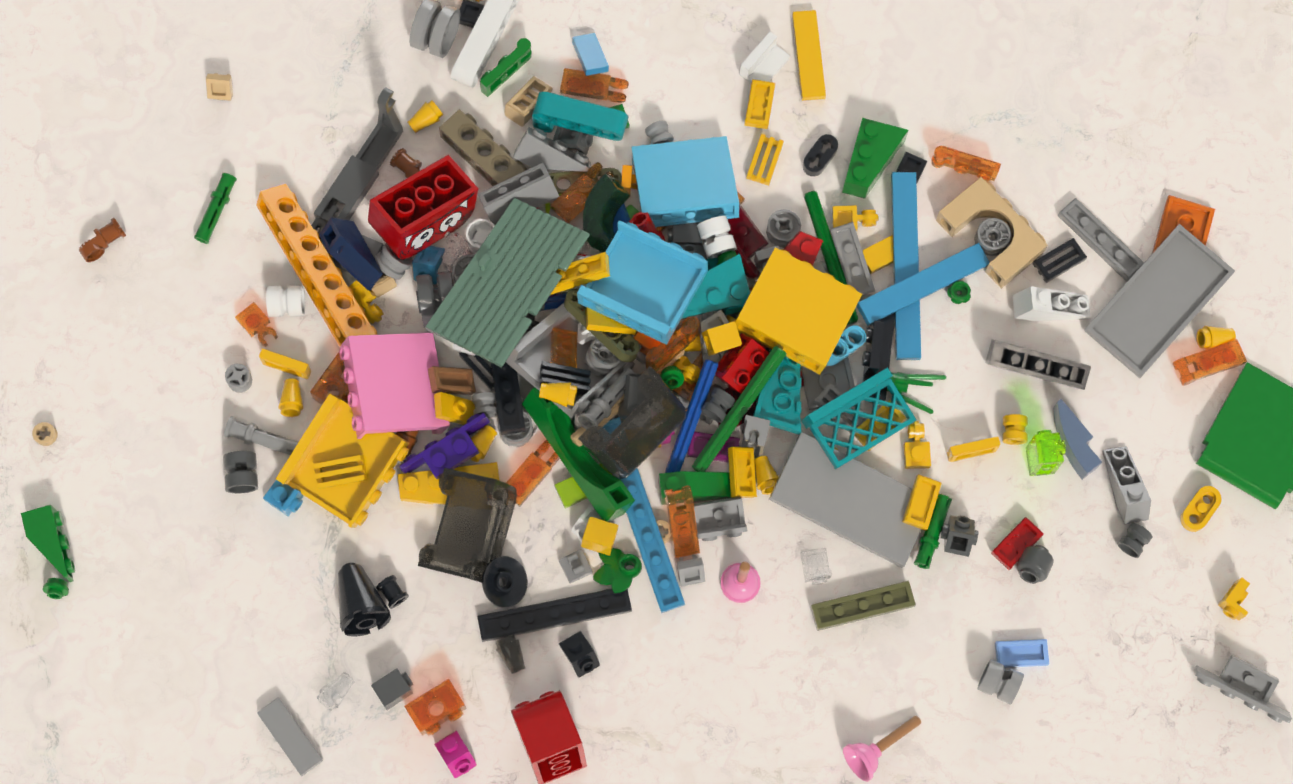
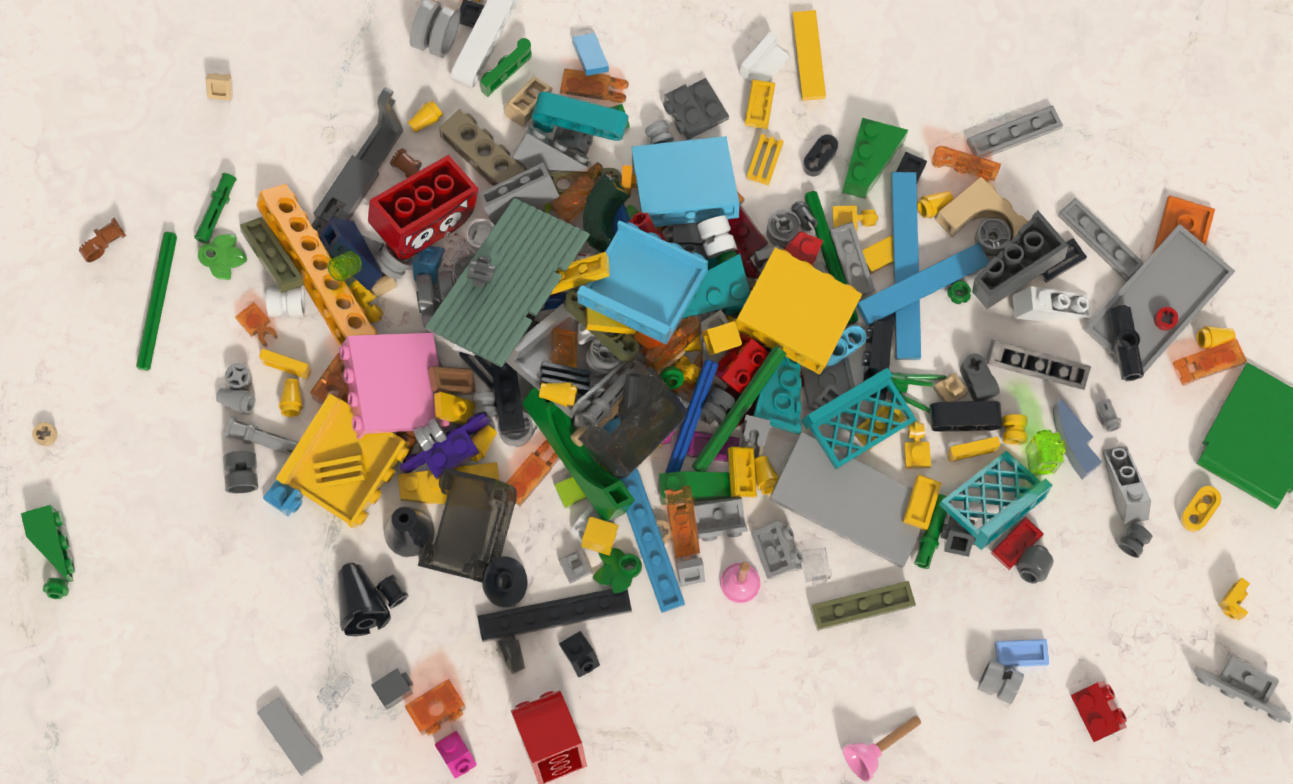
none -> green axle [136,232,177,371]
none -> bright green plate [198,234,247,280]
none -> light grey cone [216,388,256,414]
none -> olive plate [240,217,304,293]
none -> clear neon green wheel [328,251,362,281]
none -> black cone [384,507,435,557]
none -> light grey wheel [413,418,447,452]
none -> dark grey gear [466,255,495,288]
none -> dark grey plate [663,78,729,140]
none -> light grey bracket [751,521,802,579]
none -> dark grey pin [791,201,818,231]
none -> yellow cone [917,191,954,219]
none -> black beam [930,401,1003,432]
none -> tan tile [933,373,969,402]
none -> teal fence [940,451,1053,550]
none -> dark grey piece [960,353,1000,401]
none -> light grey tile [966,105,1063,162]
none -> dark grey wedge [972,210,1069,309]
none -> red bracket [1071,681,1127,742]
none -> light grey pin [1095,399,1122,432]
none -> black piece [1108,305,1144,381]
none -> red bush [1154,307,1178,331]

